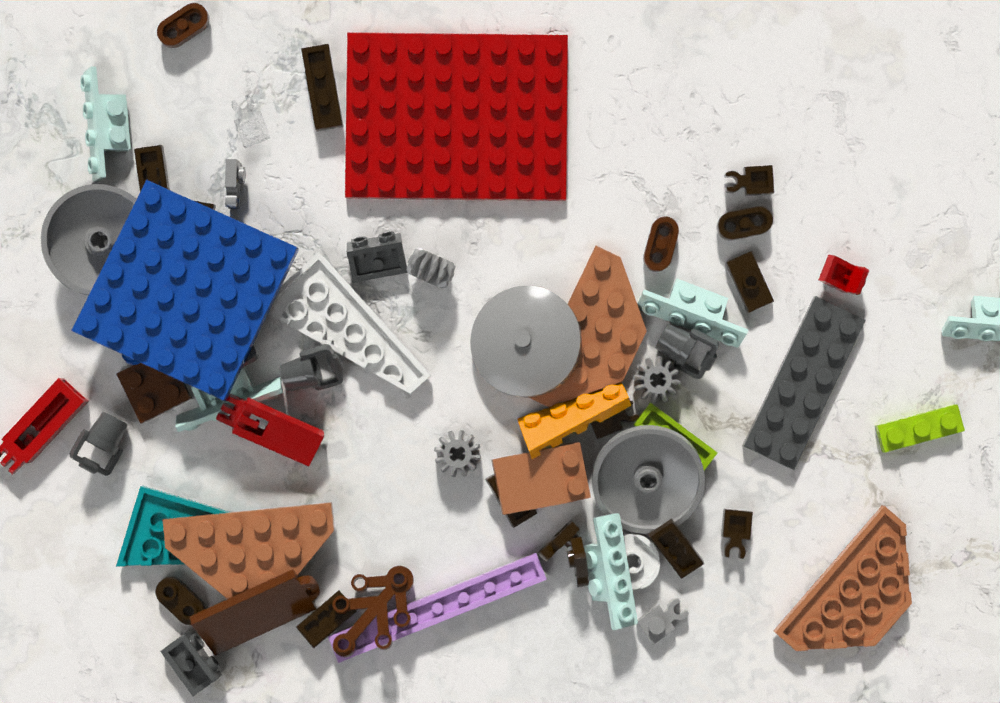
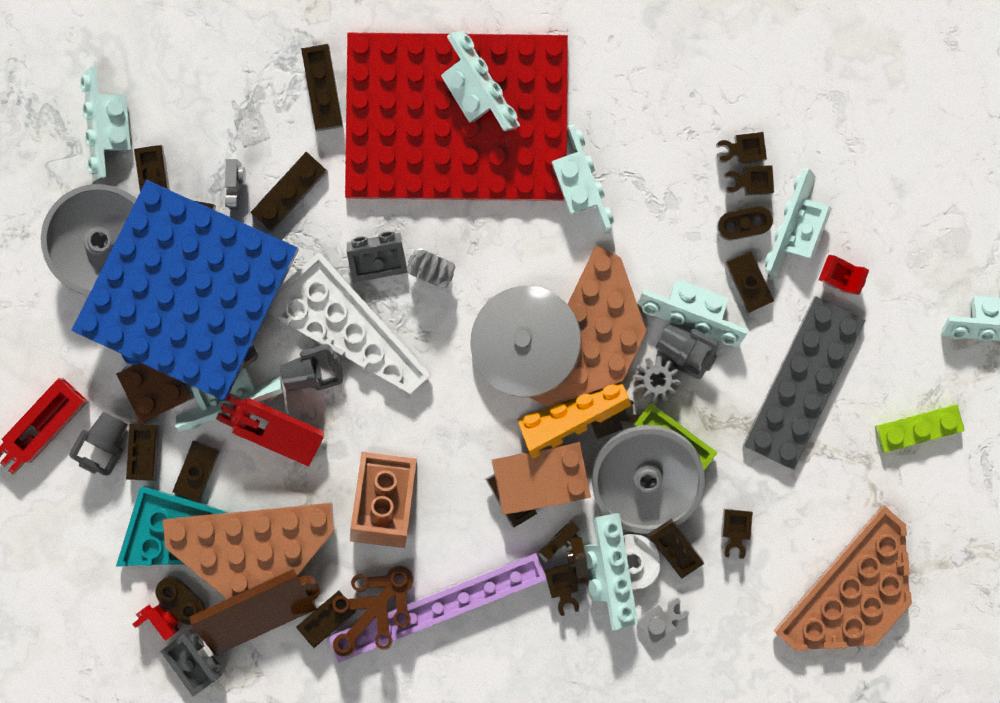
reddish brown plate [157,3,210,48] -> none
light grey gear [434,430,481,477] -> none
reddish brown plate [643,217,679,272] -> none
none -> dark brown plate [126,424,159,481]
none -> red bracket [132,604,180,641]
none -> dark brown plate [172,440,220,502]
none -> dark brown plate [250,151,328,232]
none -> nougat slope [350,452,417,548]
none -> light aqua bracket [441,31,520,131]
none -> dark brown plate [544,564,579,616]
none -> light aqua bracket [551,124,614,233]
none -> dark brown plate [716,132,767,164]
none -> light aqua bracket [765,168,832,279]

